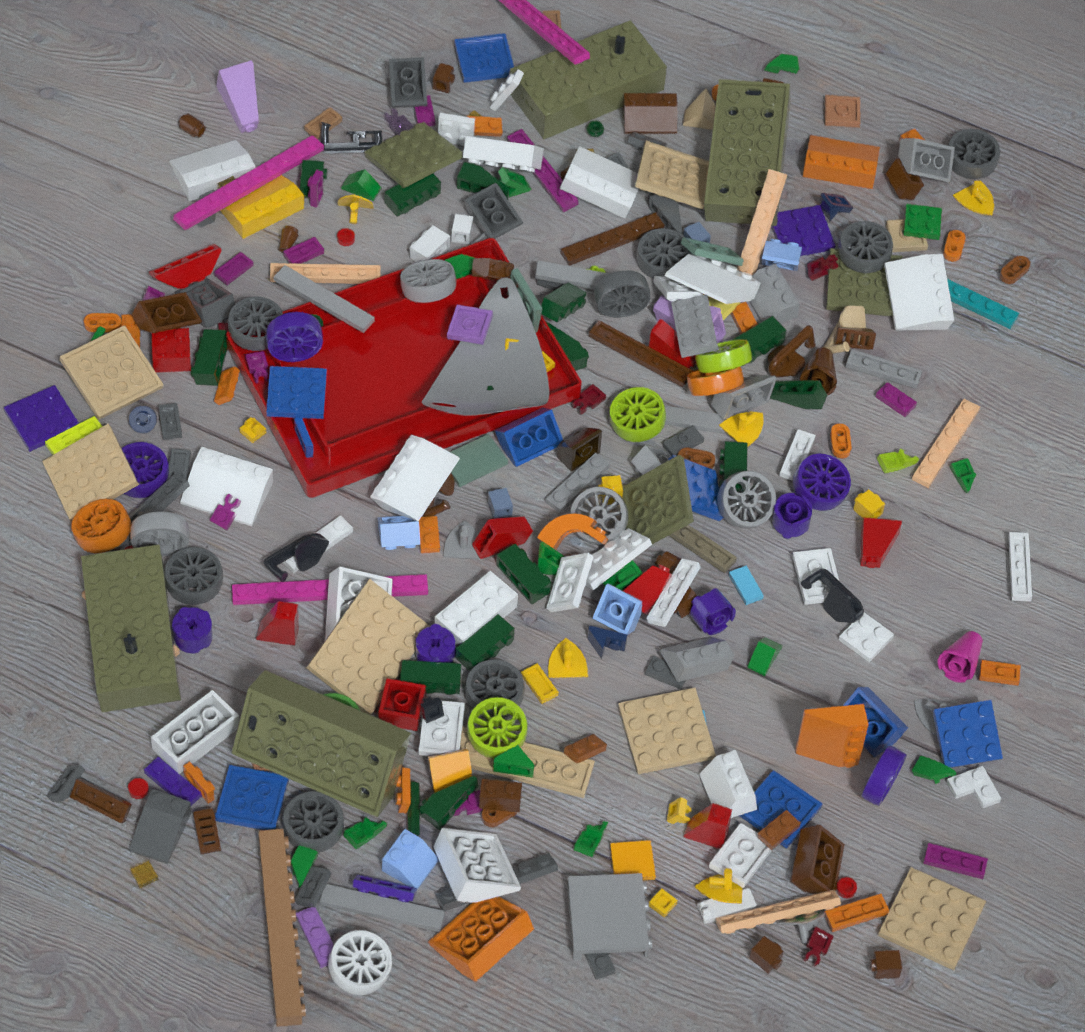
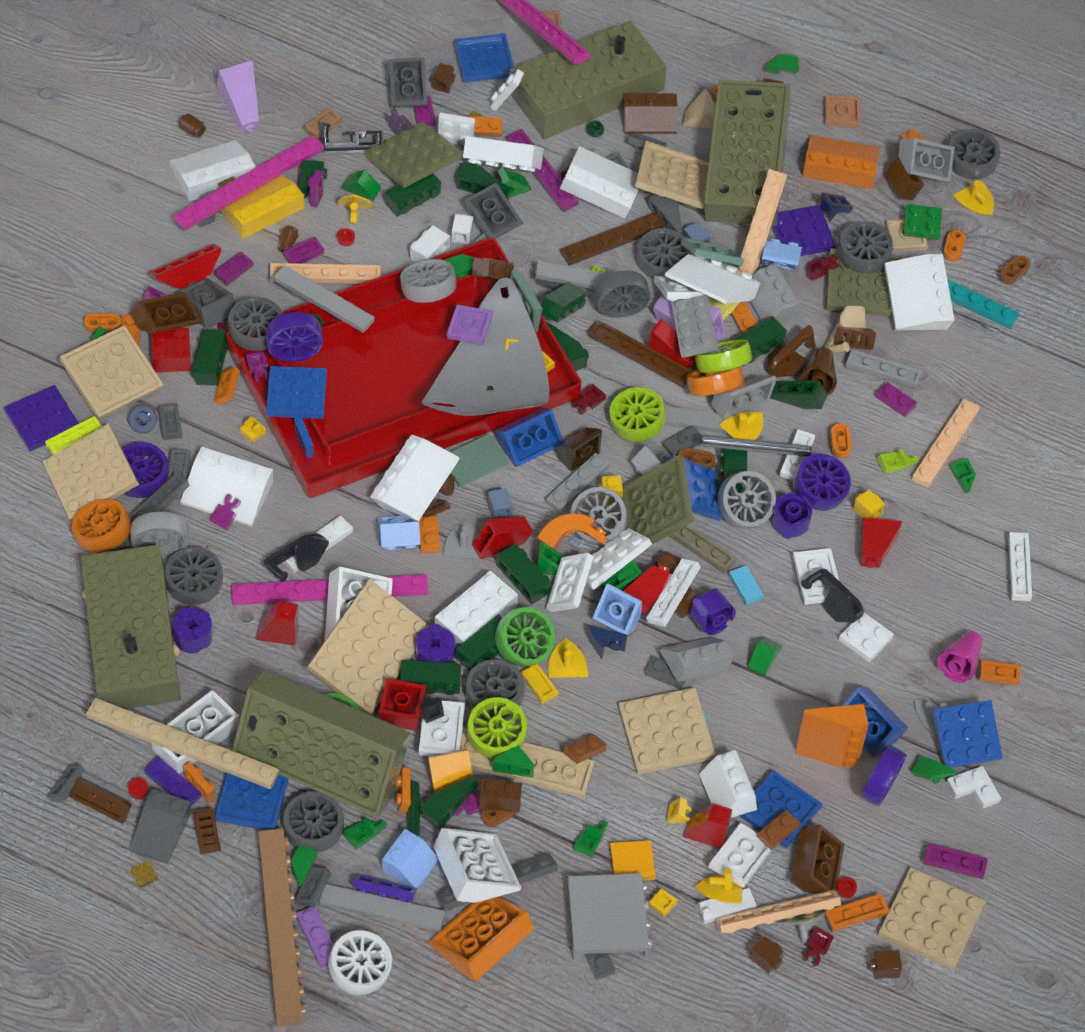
none -> tan plate [86,698,279,789]
none -> bright green piece [495,607,555,667]
none -> axle [700,435,812,457]

